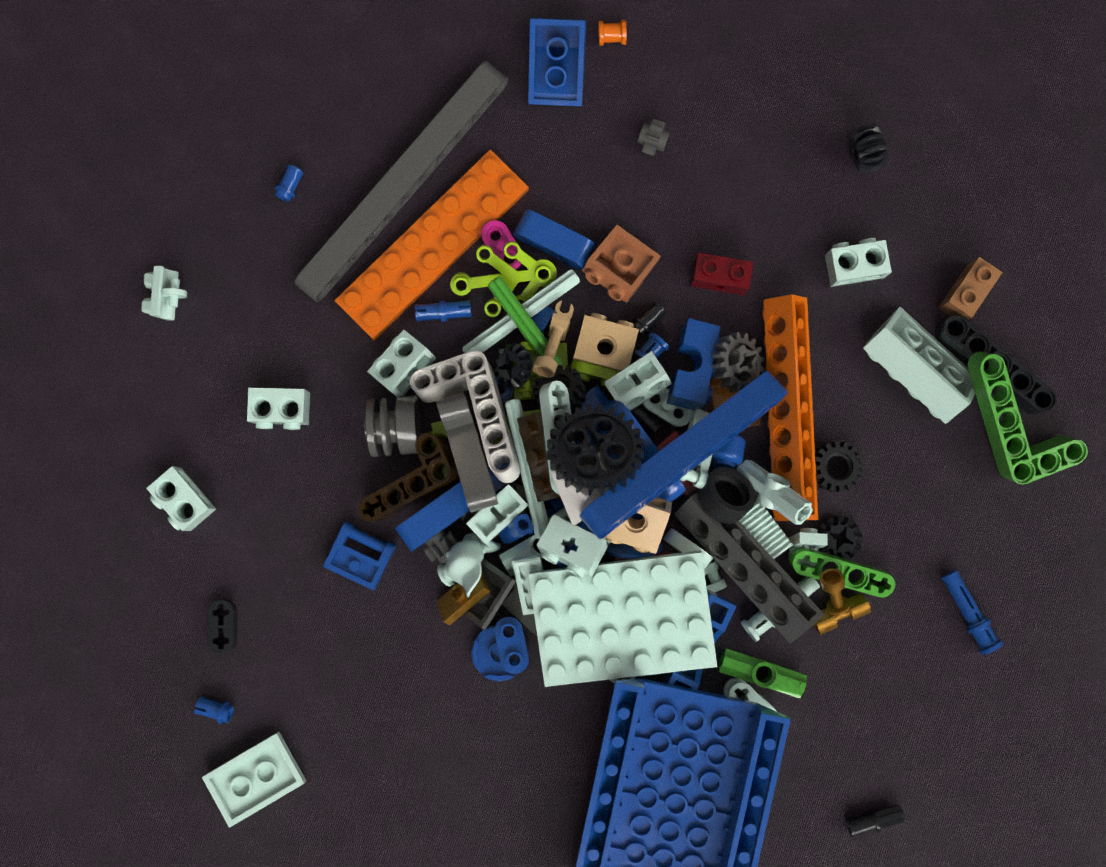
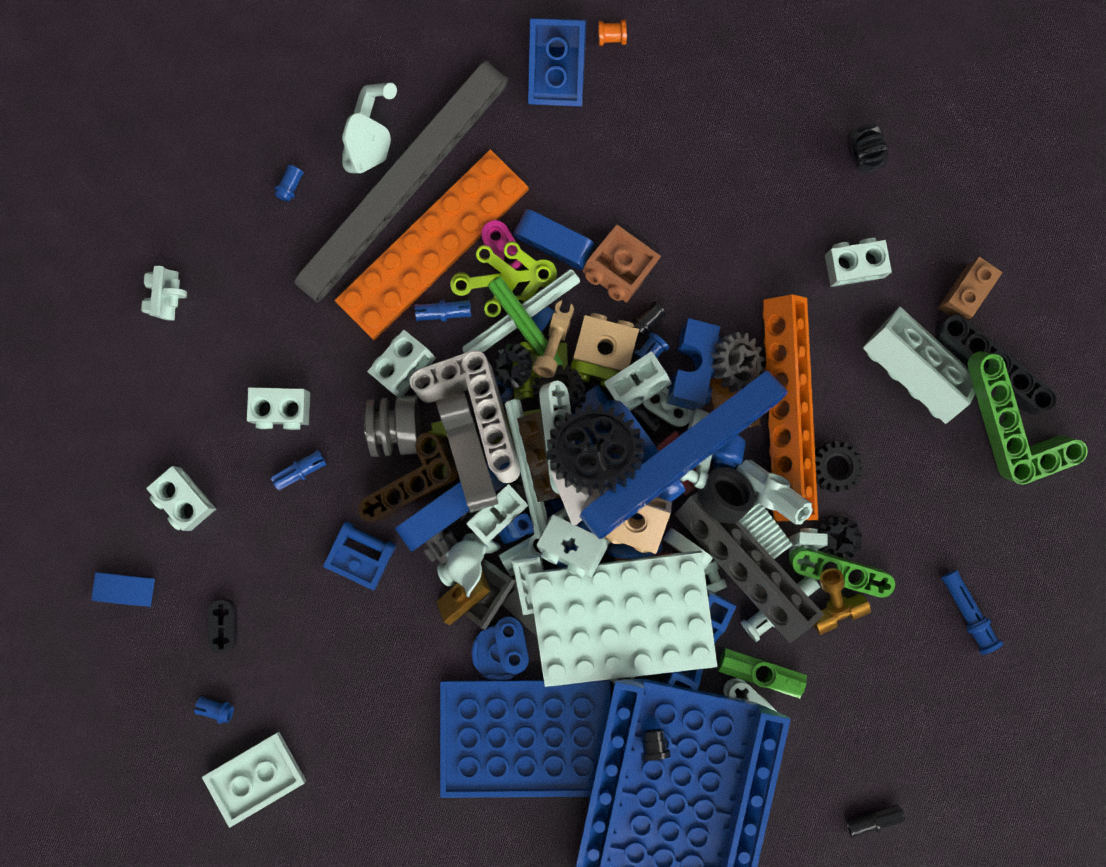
dark grey gear [637,119,670,156] -> none
dark red brick [690,253,754,296] -> none
none -> blue slope [91,572,155,607]
none -> blue axle [271,450,327,490]
none -> light aqua piece [342,83,397,173]
none -> blue plate [440,680,611,798]
none -> black piece [641,729,671,761]

